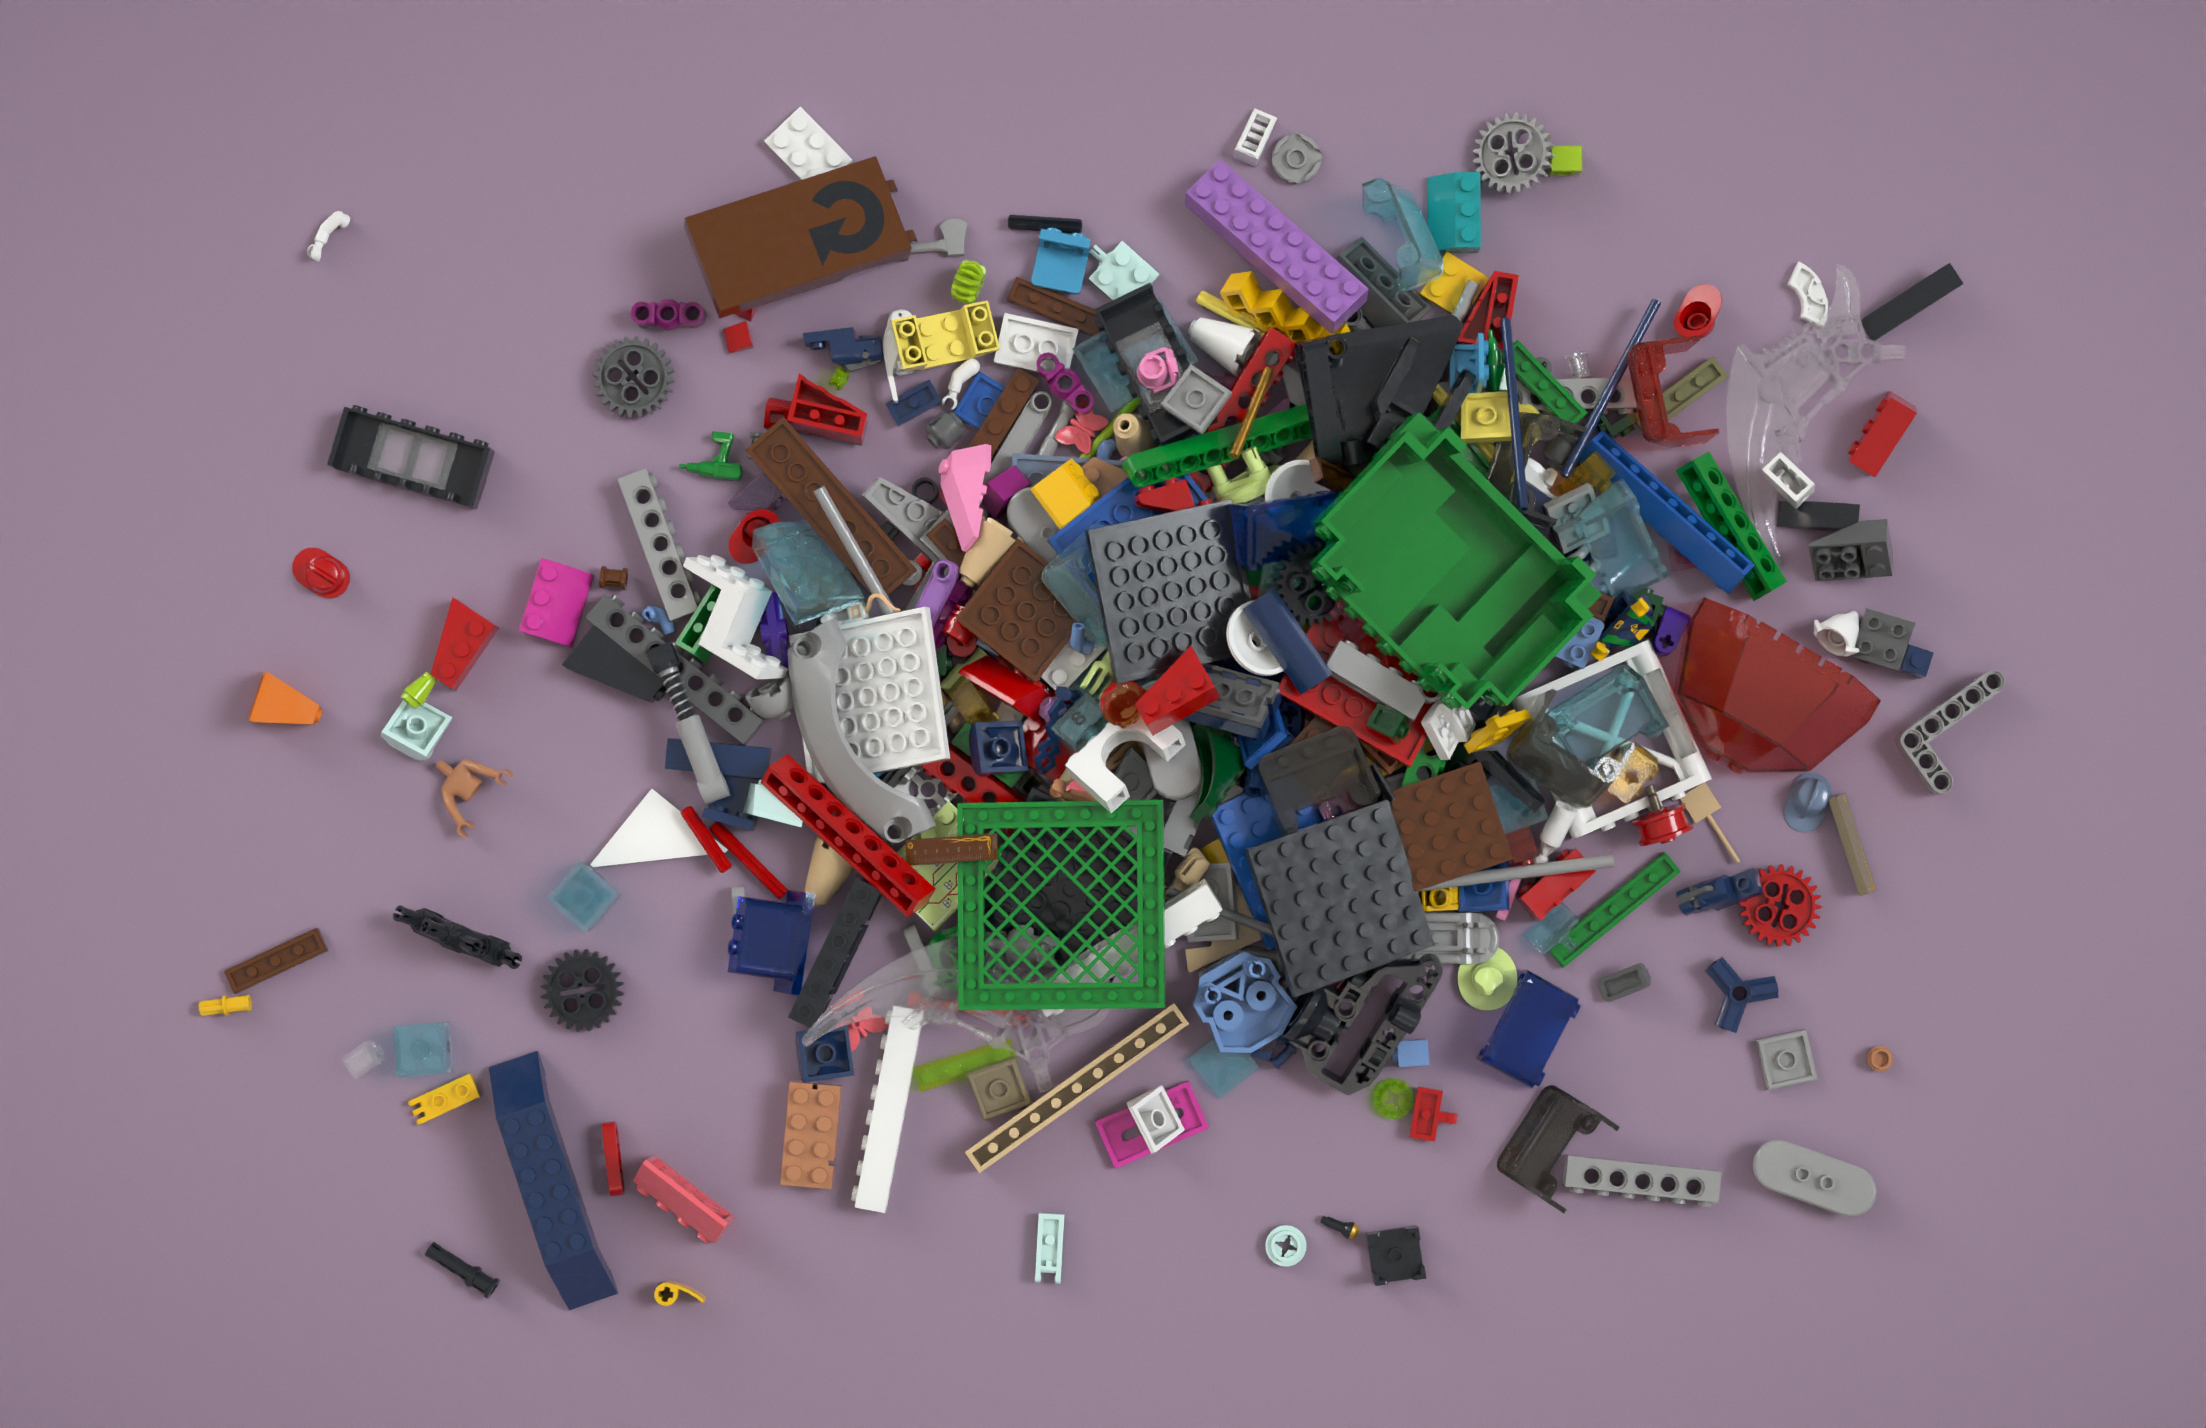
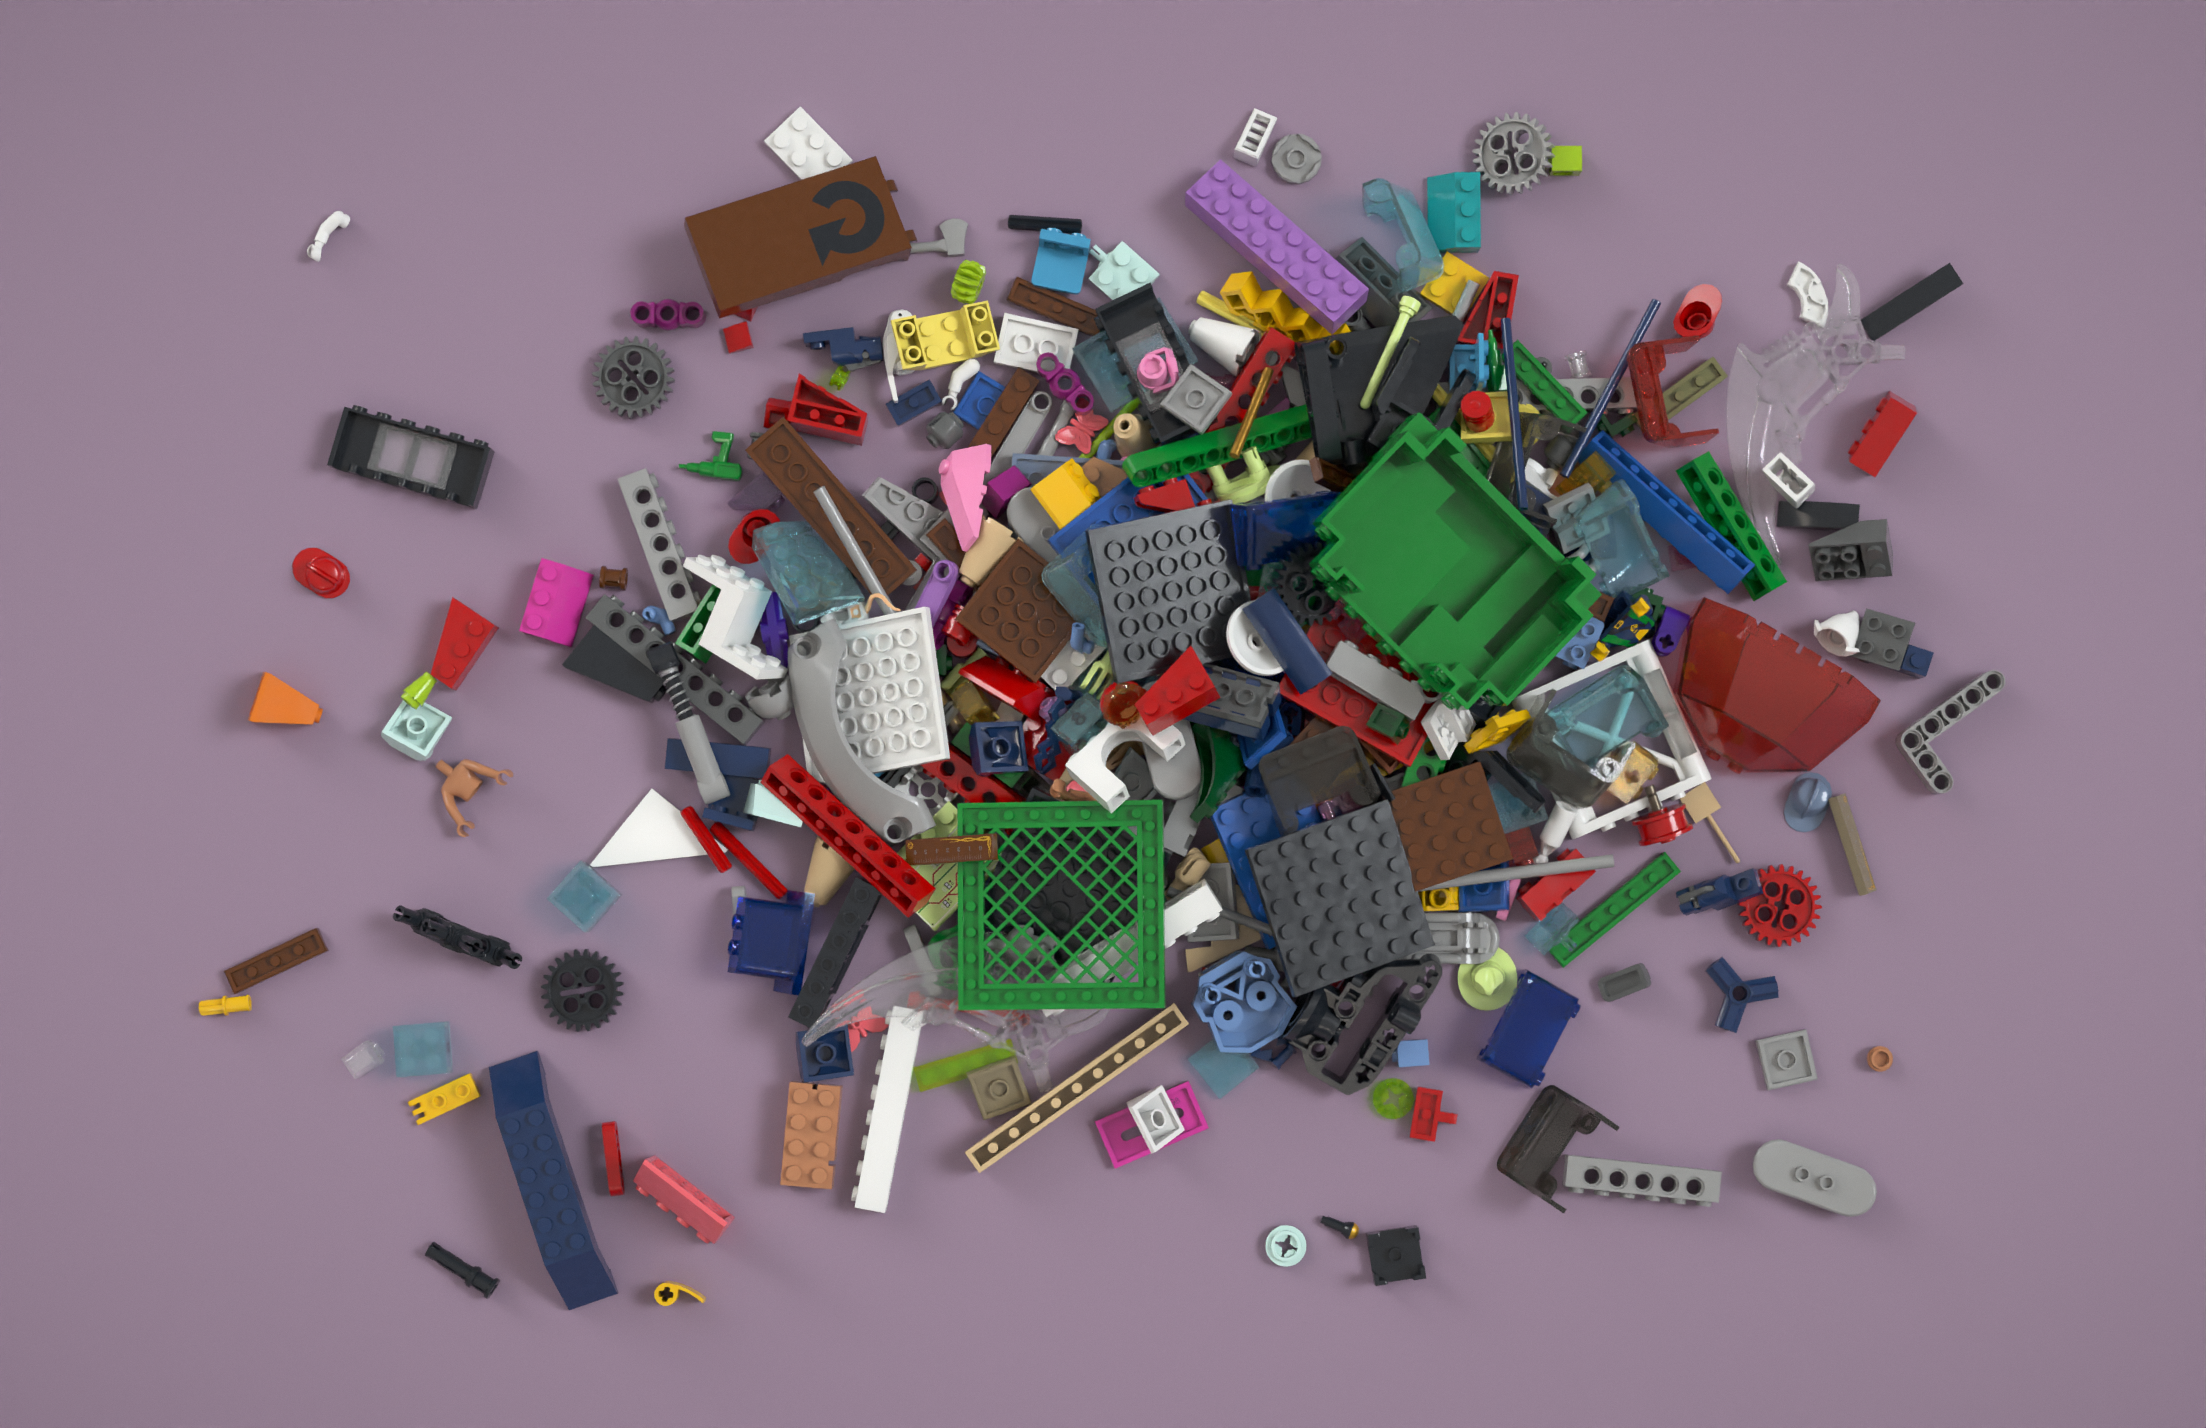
light aqua hinge [1035,1213,1064,1284] -> none
none -> yellowish green piece [1360,296,1421,409]
none -> red piece [1461,391,1495,432]

